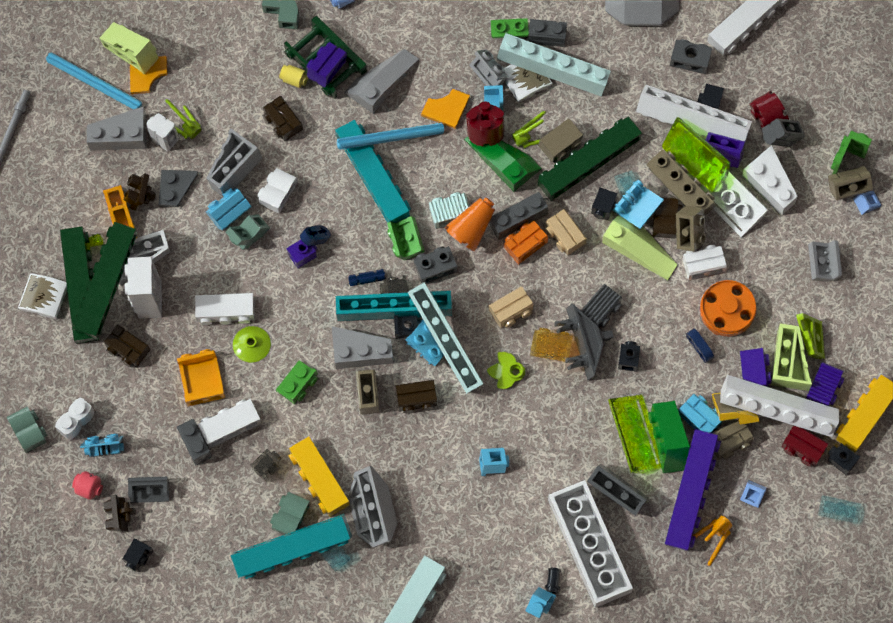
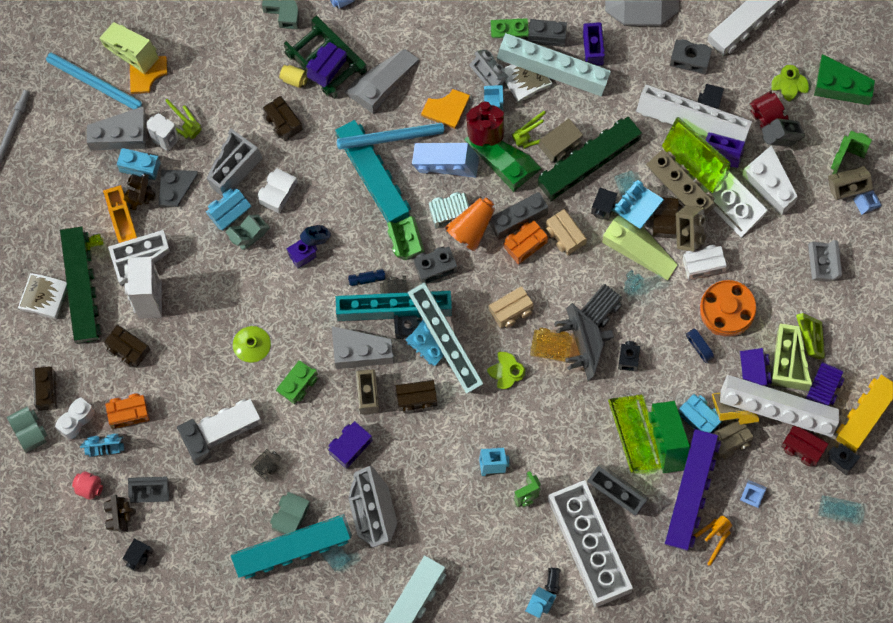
dark green brick [73,222,138,340] -> none
light orange panel [177,349,225,406] -> none
white brick [195,293,255,325] -> none
yellow brick [288,436,350,517] -> none
none -> dark brown brick [33,366,57,411]
none -> orange brick [105,393,150,429]
none -> medium azure brick [117,148,161,180]
none -> dark purple brick [328,421,373,469]
none -> light blue wedge [412,143,479,178]
none -> bright green bracket [514,471,541,507]
none -> dark purple brick [583,22,605,66]
none -> clear light blue plate [624,270,644,296]
none -> lime plate [771,65,809,102]
none -> green wedge [814,54,875,105]

